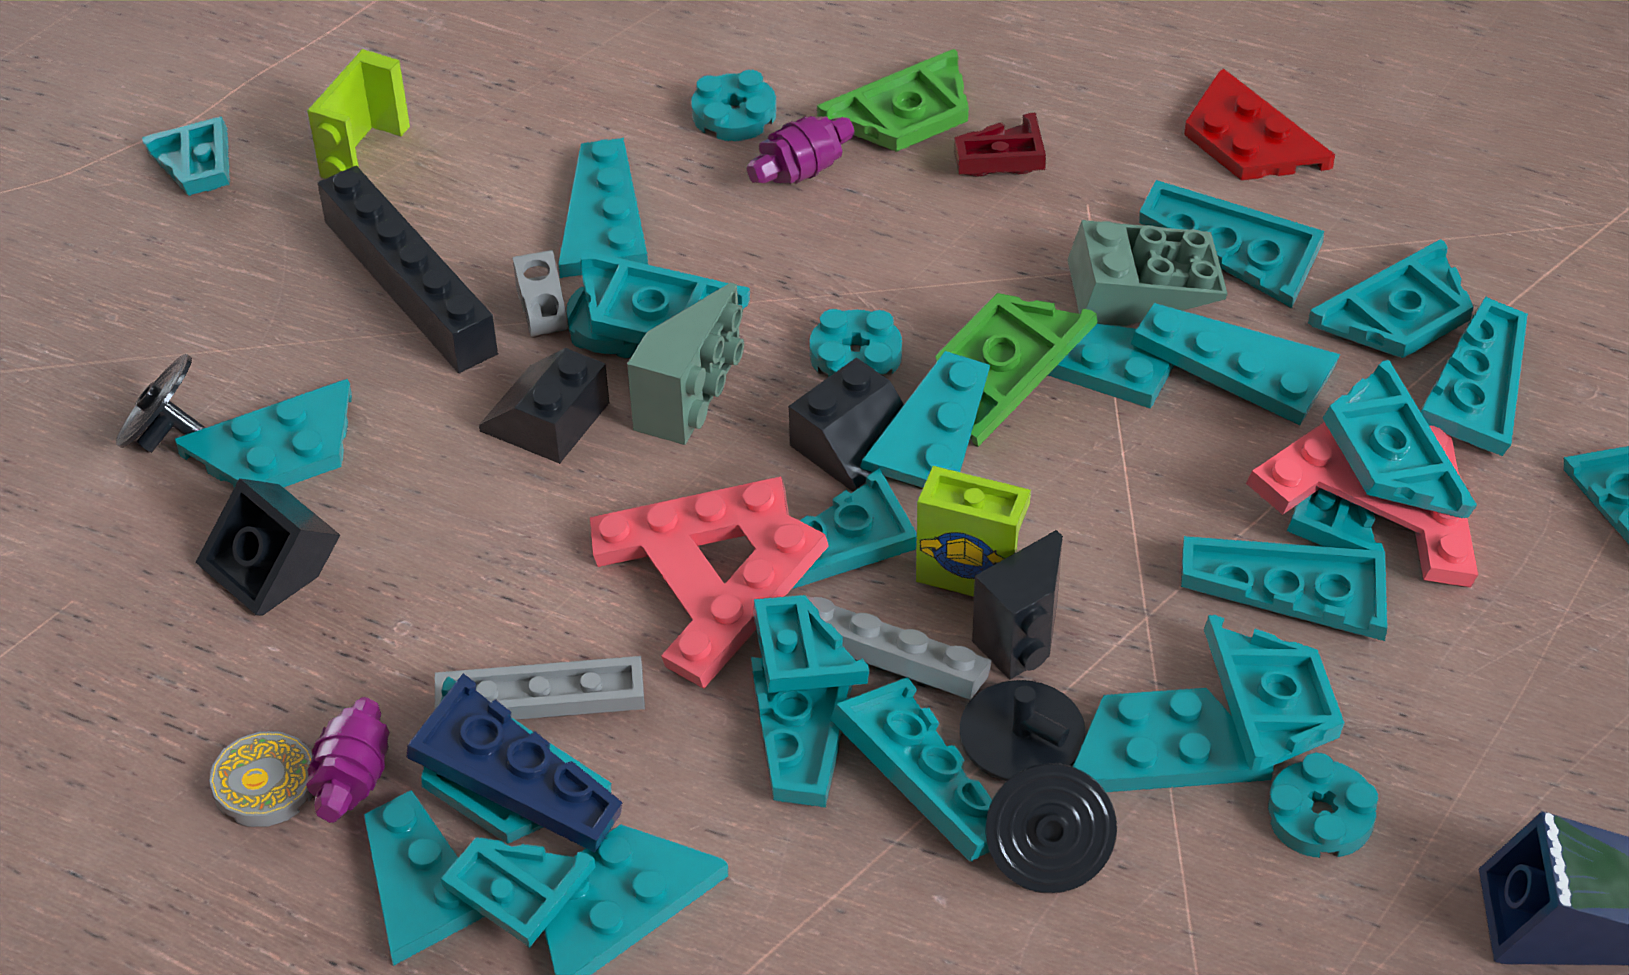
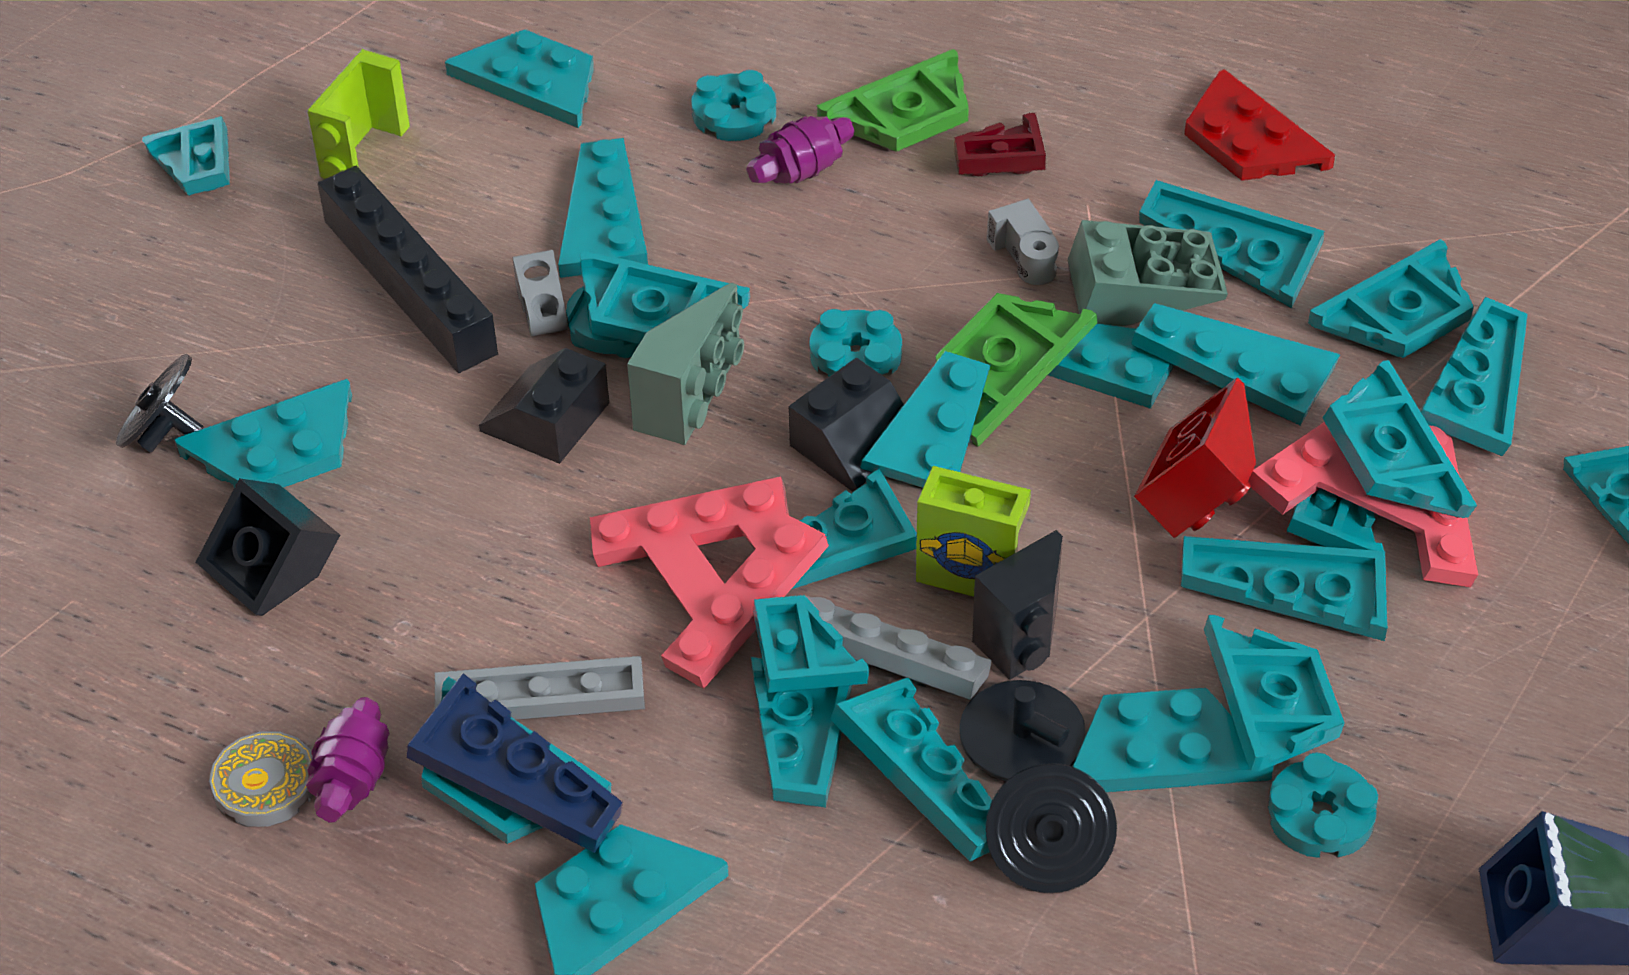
teal wing [364,790,485,966] -> none
teal wing [441,837,596,948] -> none
none -> teal wing [445,29,594,128]
none -> light grey leg [987,198,1059,285]
none -> red slope [1134,377,1256,538]

